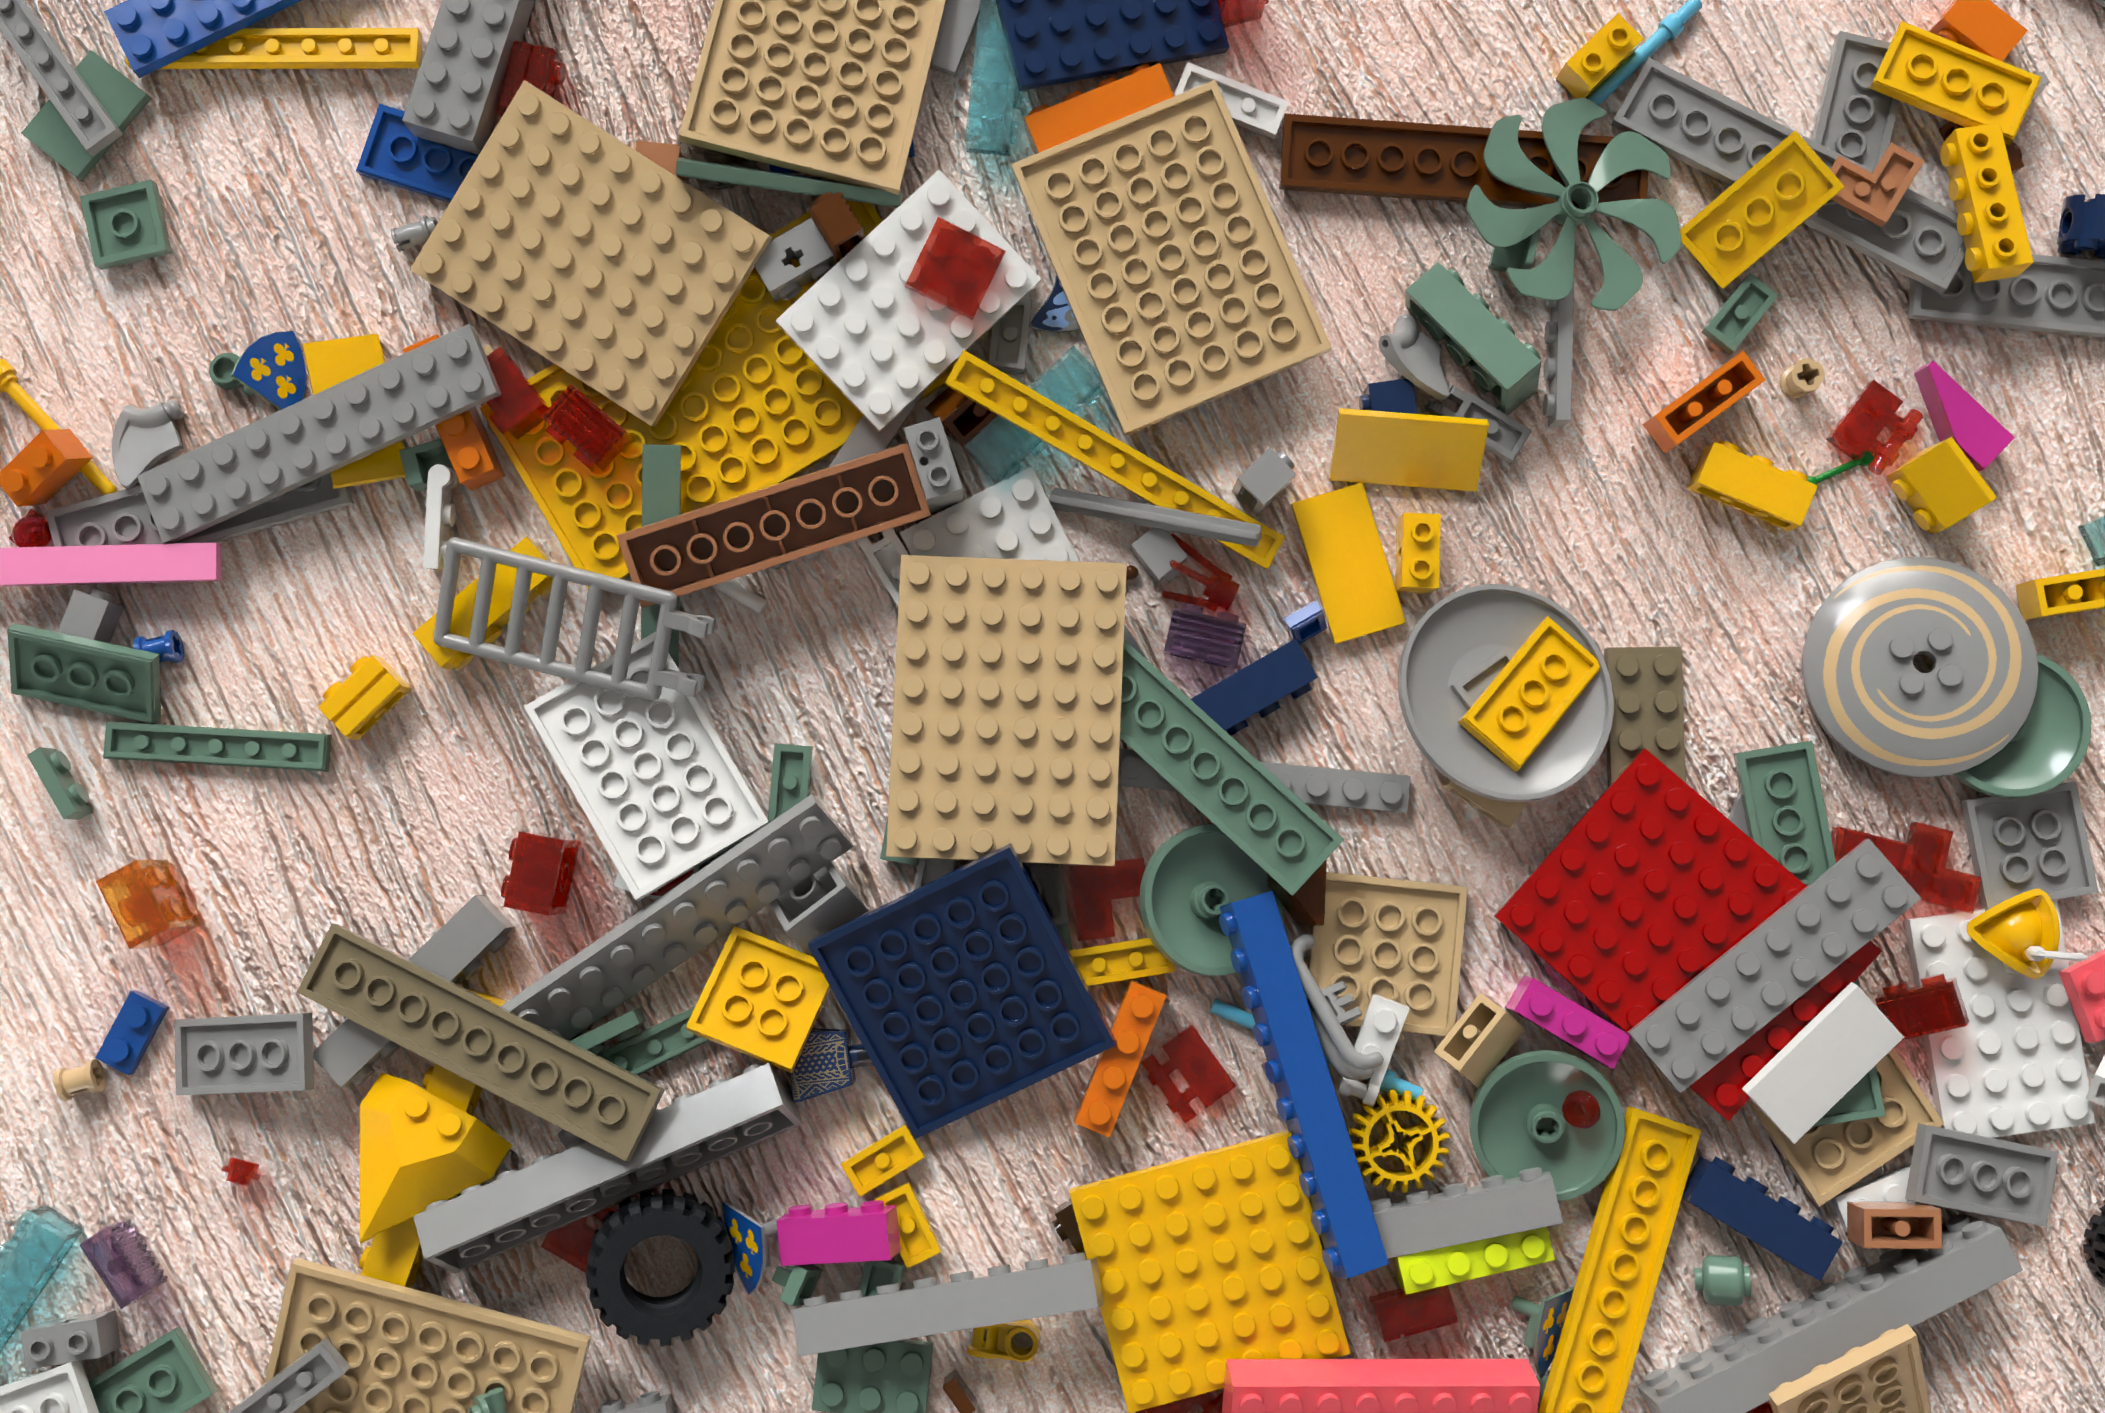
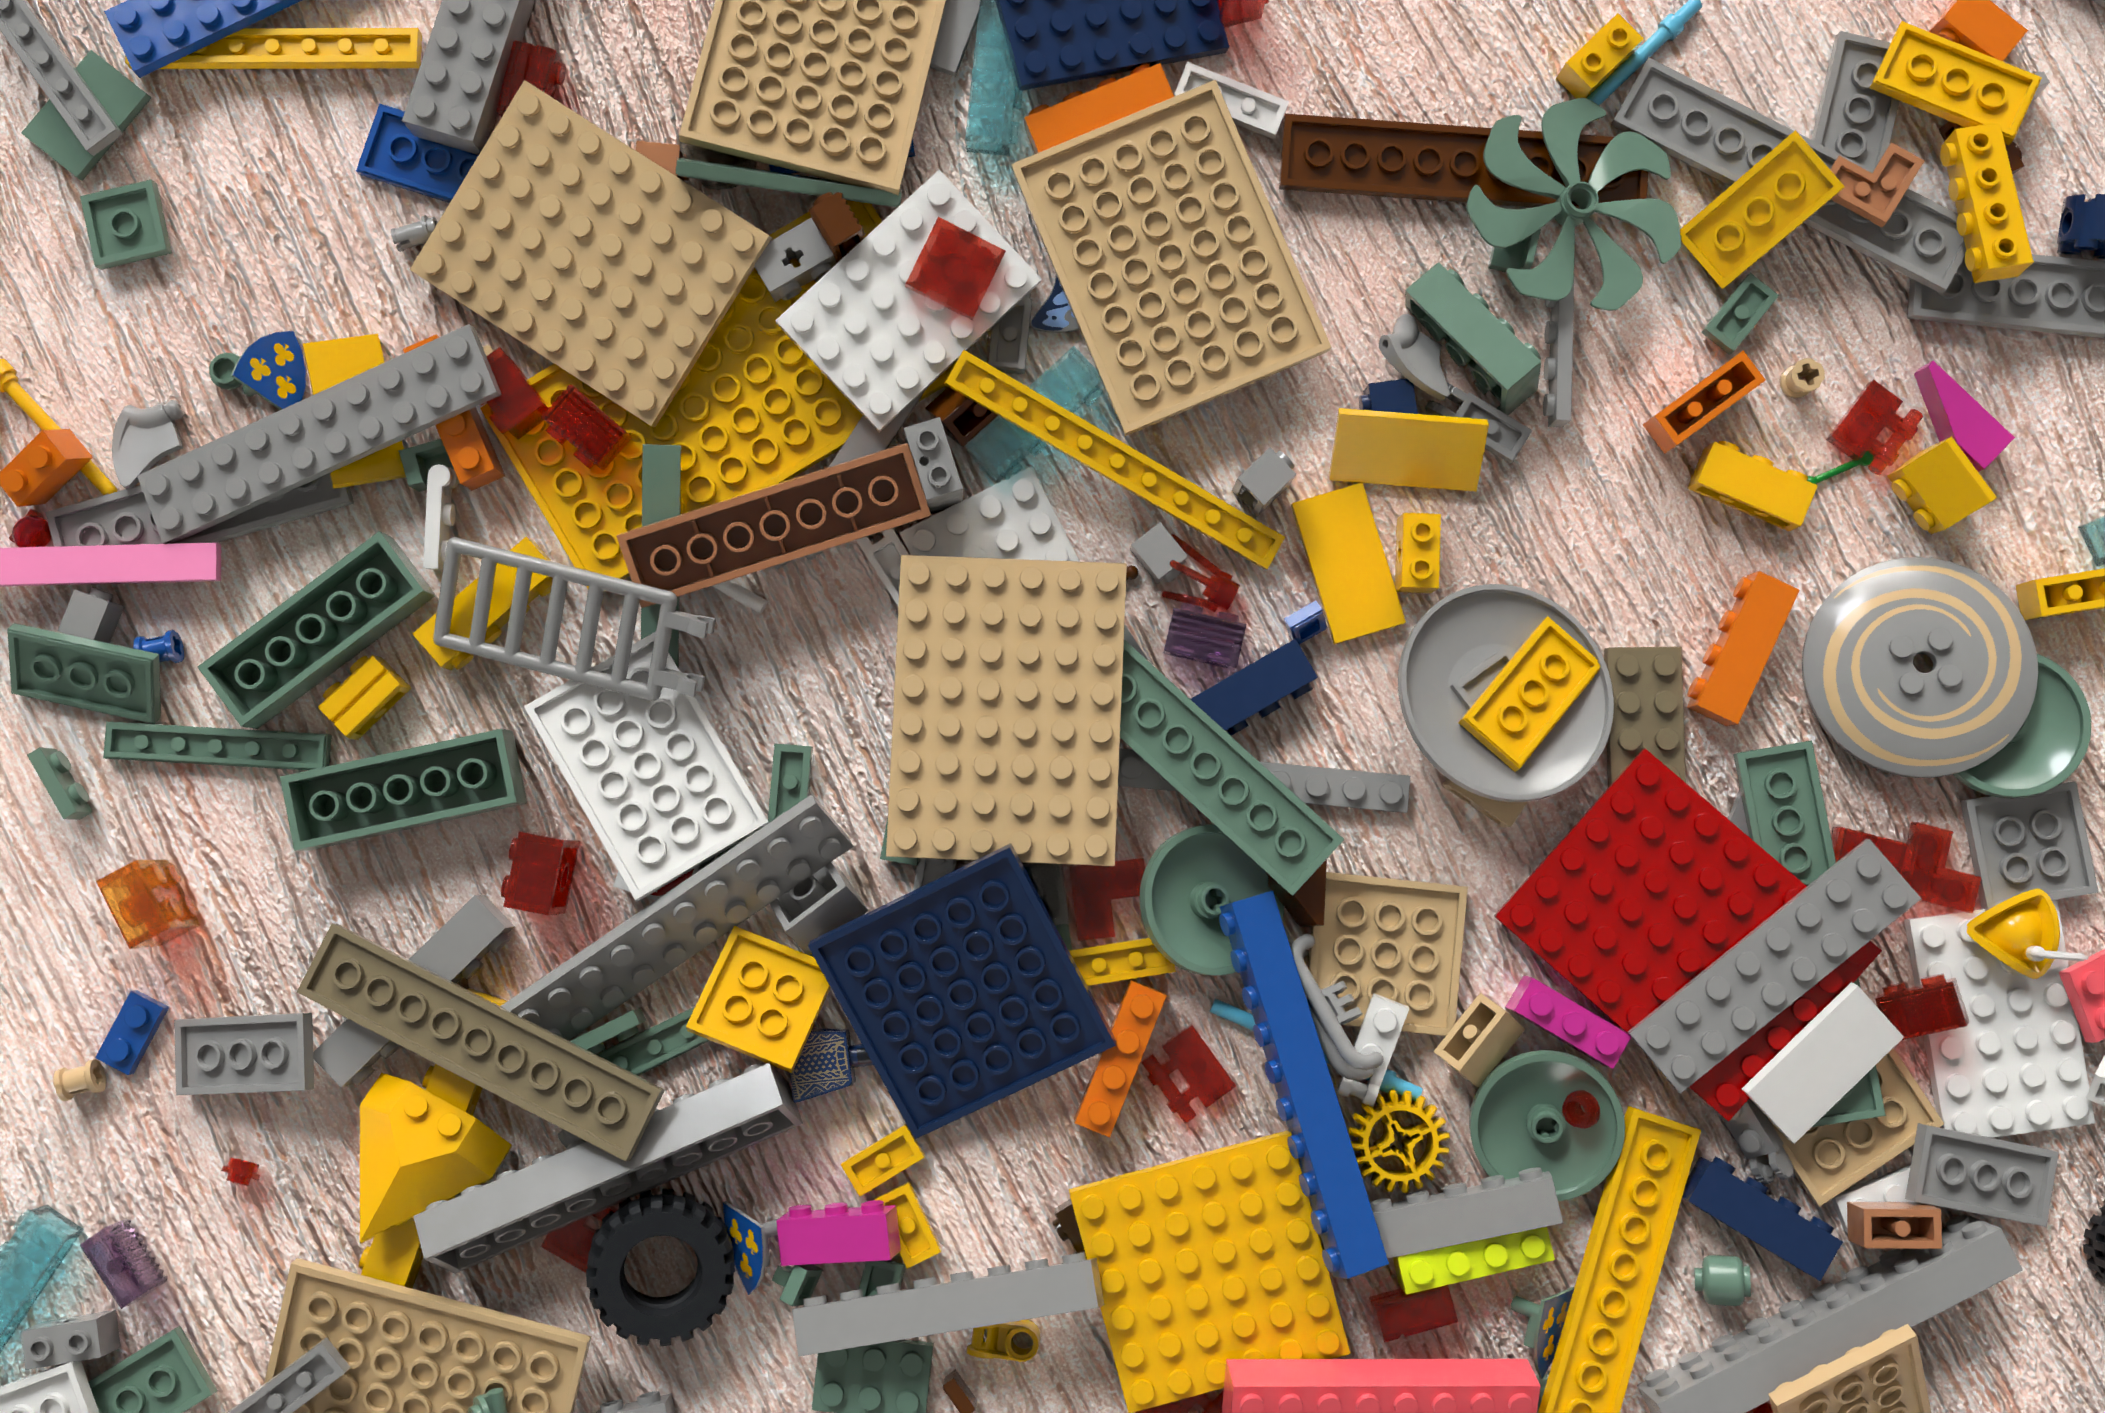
light grey axle [1049,487,1262,547] -> none
none -> sand green brick [198,531,436,729]
none -> sand green brick [280,729,527,851]
none -> orange brick [1687,571,1800,727]
none -> light grey hinge [1720,1098,1794,1185]

